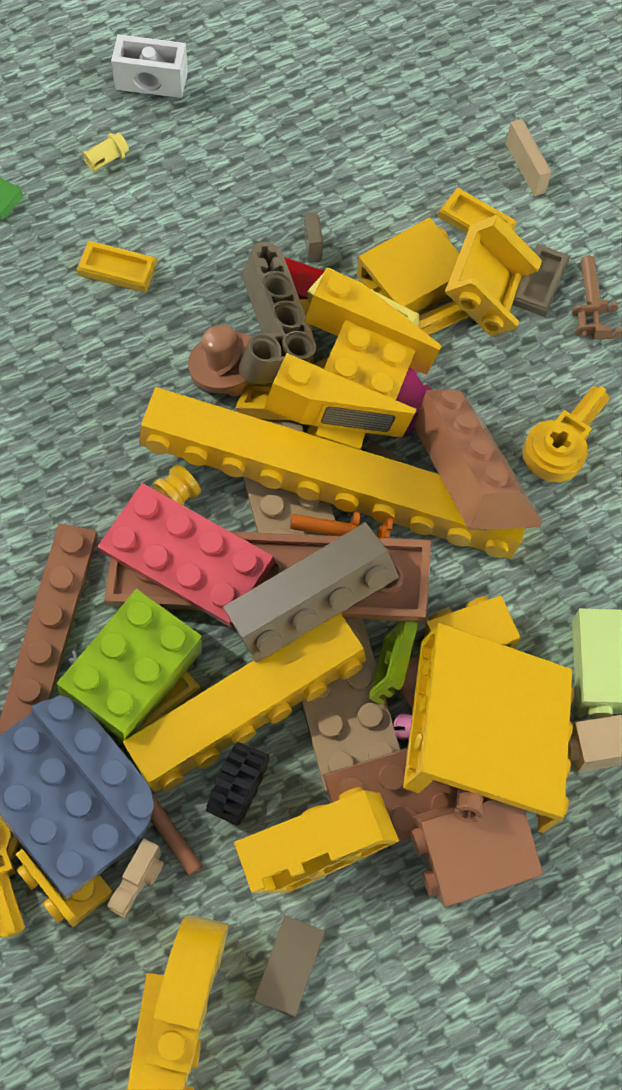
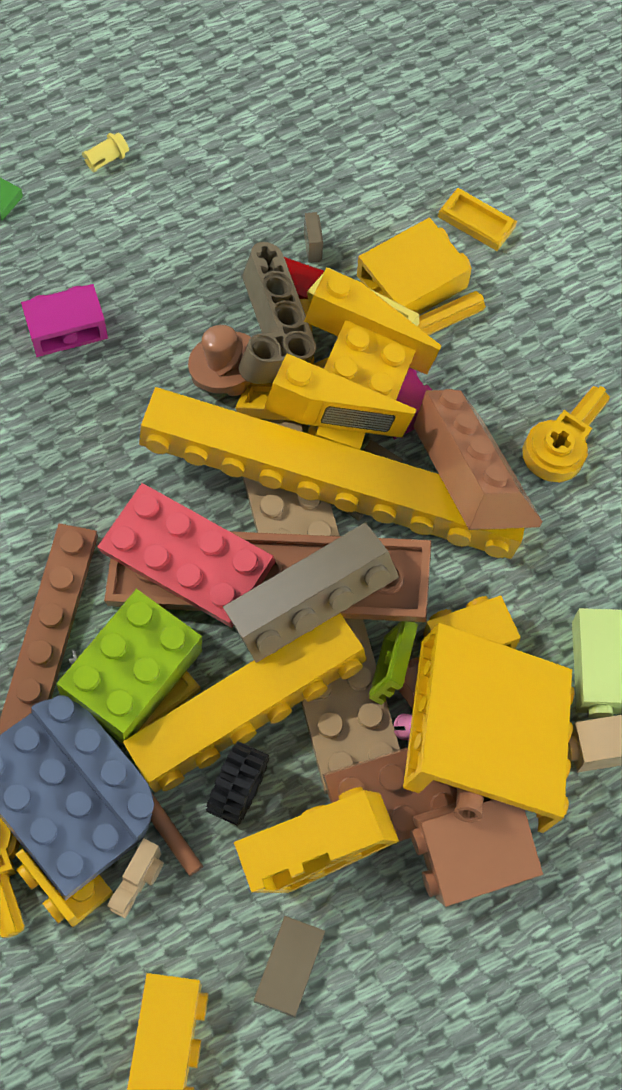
yellow tile [77,240,157,293] -> none
white brick [111,34,188,98] -> none
yellow arch [144,914,230,1074] -> none
yellow wheel [152,464,201,506] -> none
orange piece [290,512,393,538] -> none
yellow panel [445,214,542,336] -> none
tan tile [506,119,552,196] -> none
dark tan tile [512,244,570,317] -> none
medium nougat piece [572,255,622,339] -> none
none -> dark pink brick [21,284,108,357]

